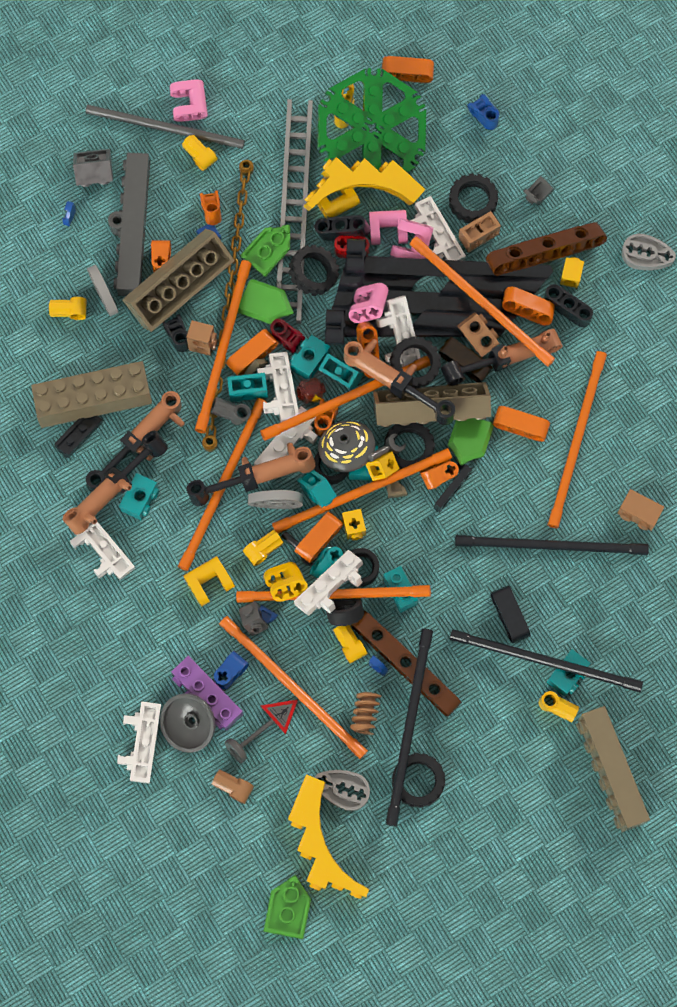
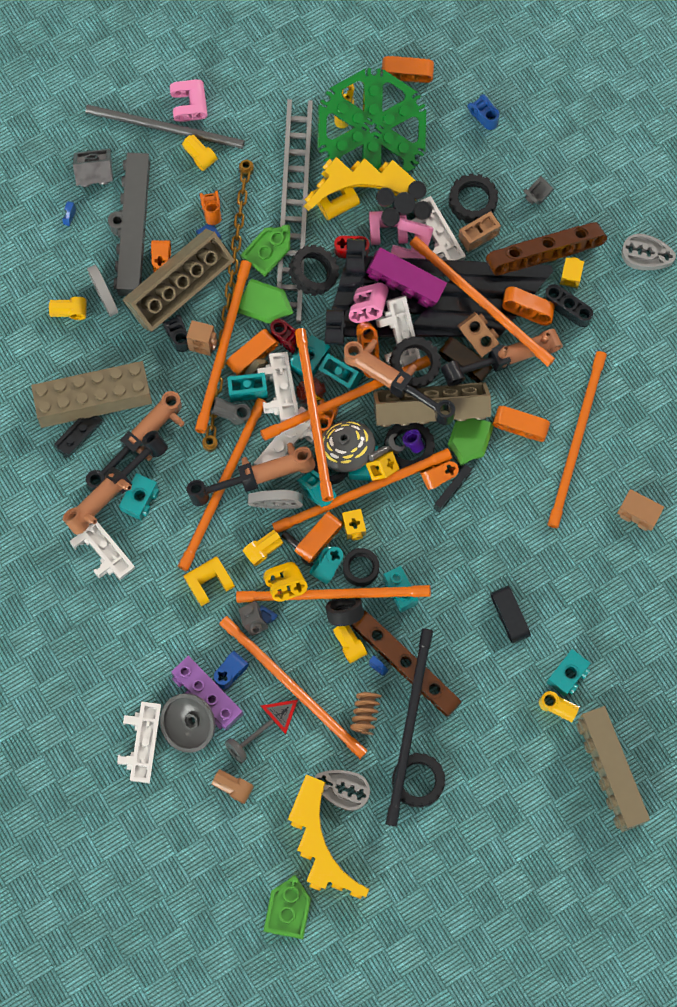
white hinge [294,550,363,616] -> none
black beam [314,215,371,241] -> none
dark tan tile [386,481,407,498] -> none
black piece [450,629,644,693] -> none
black piece [455,535,649,555] -> none
none -> orange piece [295,328,334,502]
none -> magenta piece [366,247,447,308]
none -> black piece [376,181,432,227]
none -> dark purple piece [402,429,424,453]

